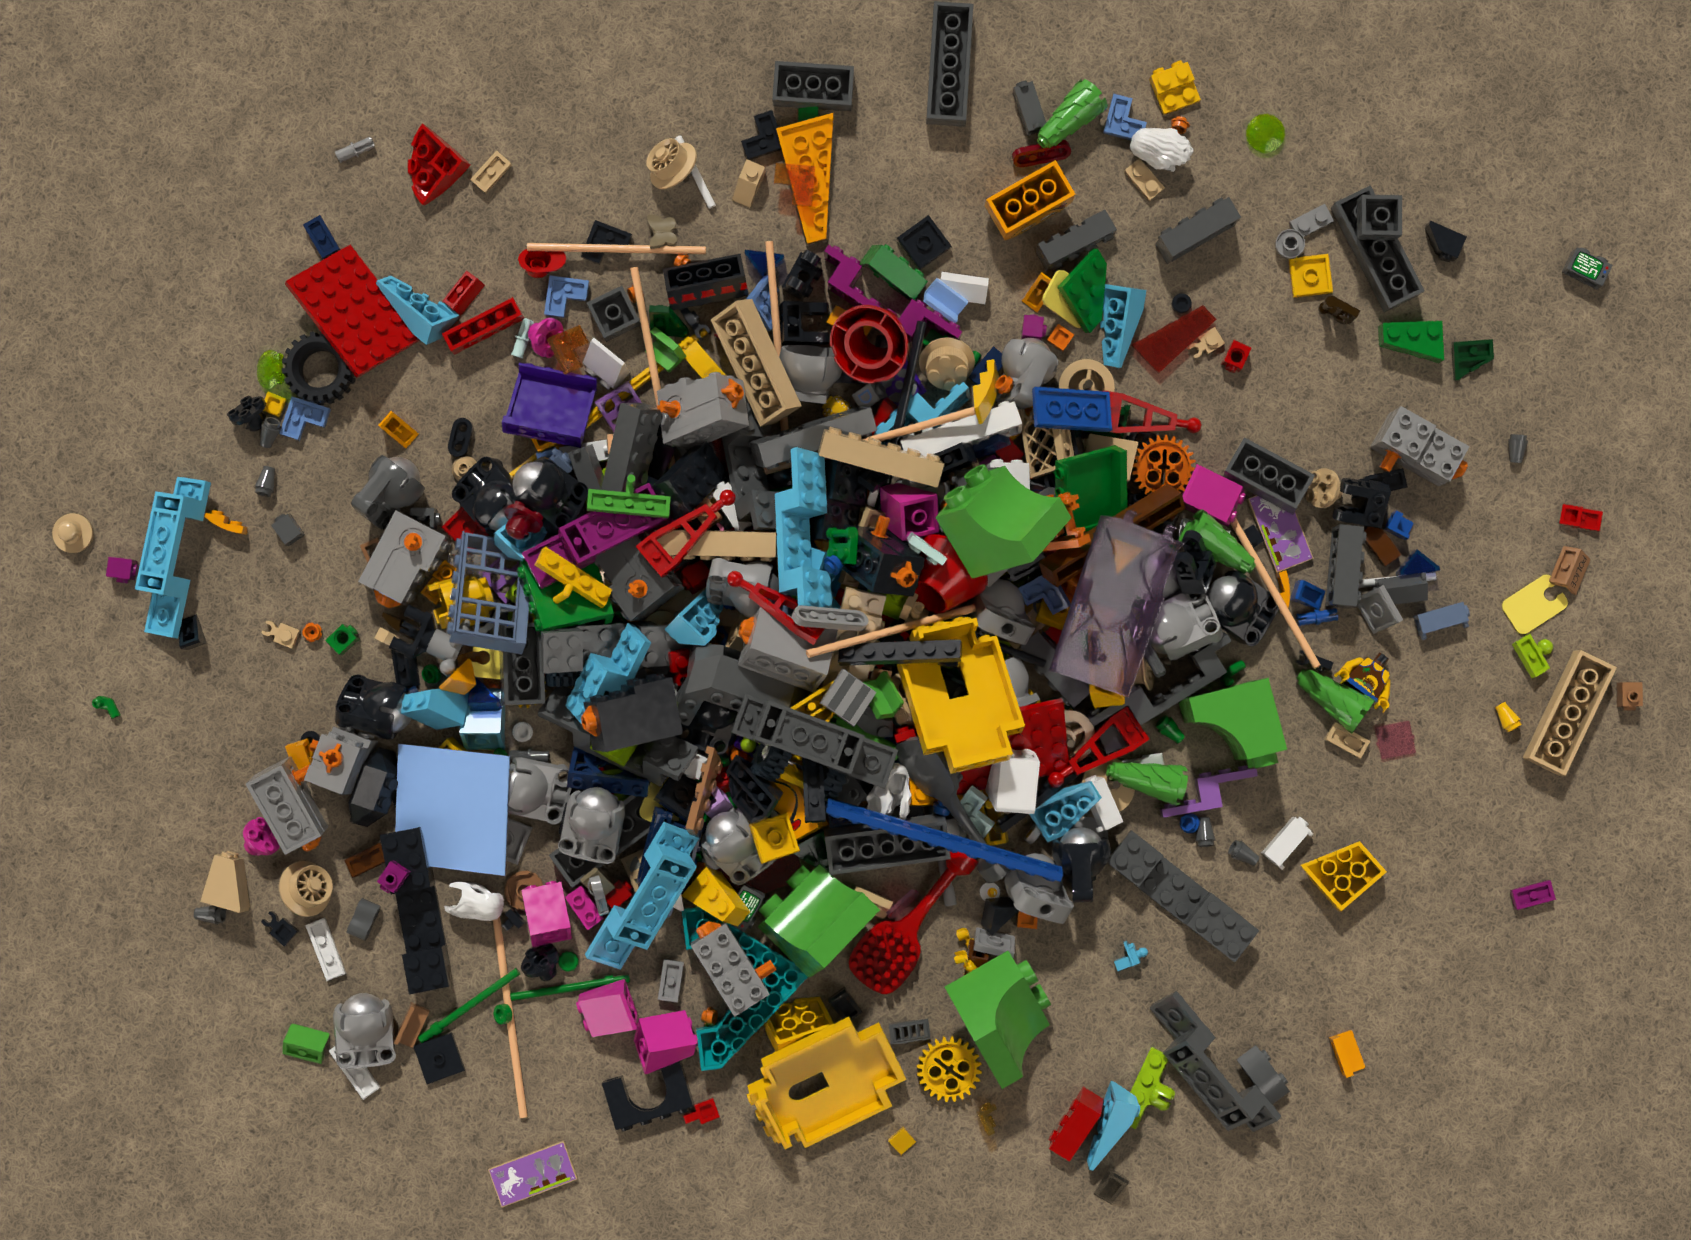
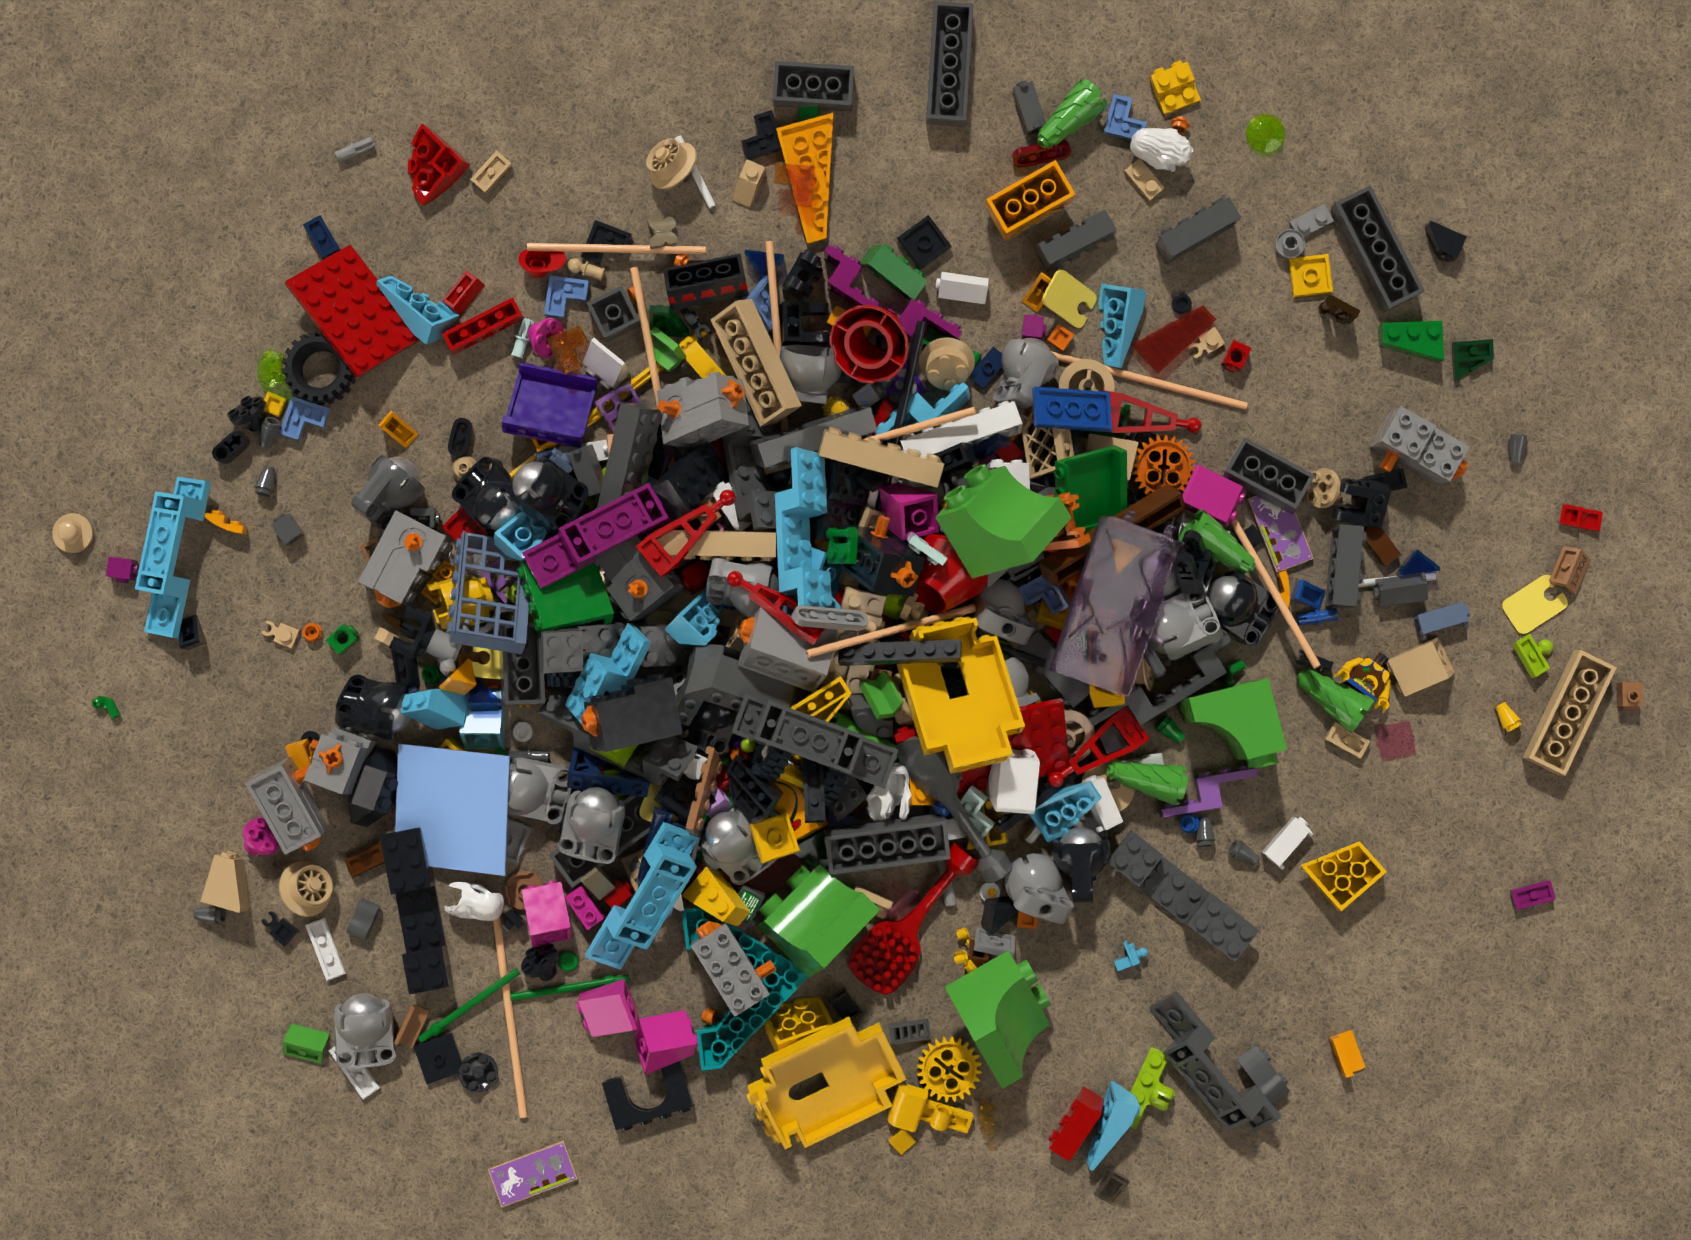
magenta brick [377,860,411,894] -> none
green tile [493,1004,512,1025] -> none
dark red plate [504,501,543,540] -> none
yellow plate [535,547,612,608] -> none
bright green plate [587,474,671,518] -> none
light grey piece [588,875,609,916] -> none
light grey plate [658,959,684,1003] -> none
red plate [668,648,690,686] -> none
red plate [683,1097,720,1124] -> none
tile [820,669,877,726] -> none
blue plate [824,555,843,575] -> none
blue plate [826,798,1063,882] -> none
light blue panel [923,278,968,323] -> none
yellow slope [973,359,999,424] -> none
orange plate [995,375,1013,394] -> none
green plate [1057,249,1107,333] -> none
dark grey brick [1357,195,1402,240] -> none
light grey tile [1357,585,1403,634] -> none
blue panel [1383,510,1414,541] -> none
brick [1562,248,1613,290] -> none
none -> black beam [212,431,250,464]
none -> black dish [458,1052,498,1093]
none -> tan pin [567,258,605,281]
none -> yellow plate [887,1082,973,1133]
none -> light nougat piece [1051,351,1248,410]
none -> tan slope [1387,636,1455,696]

